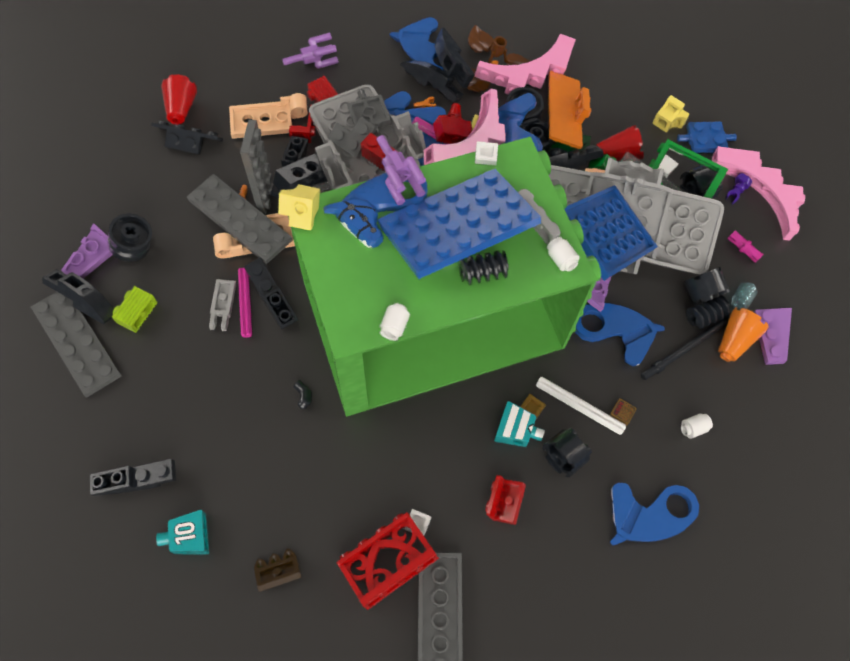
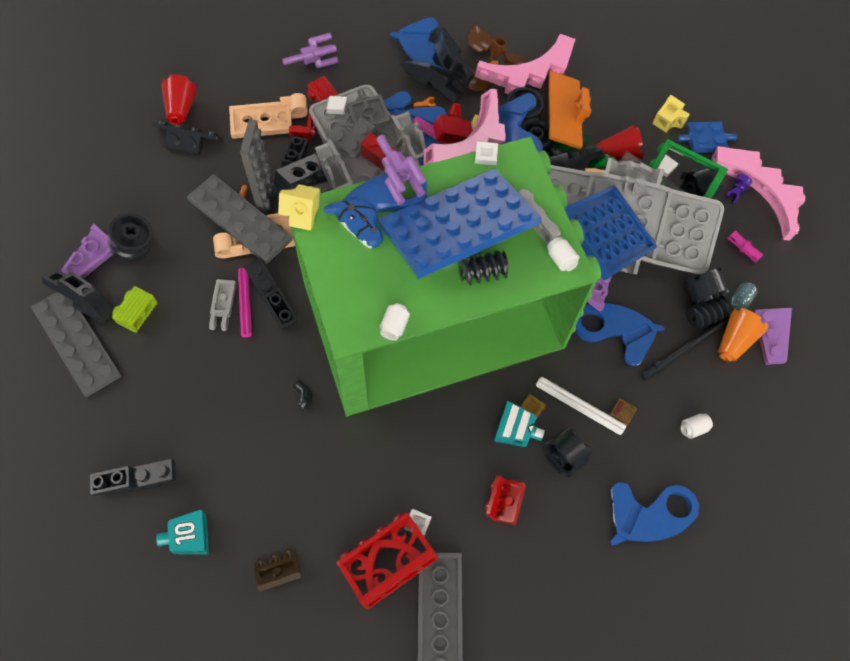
none -> white tile [327,96,348,114]

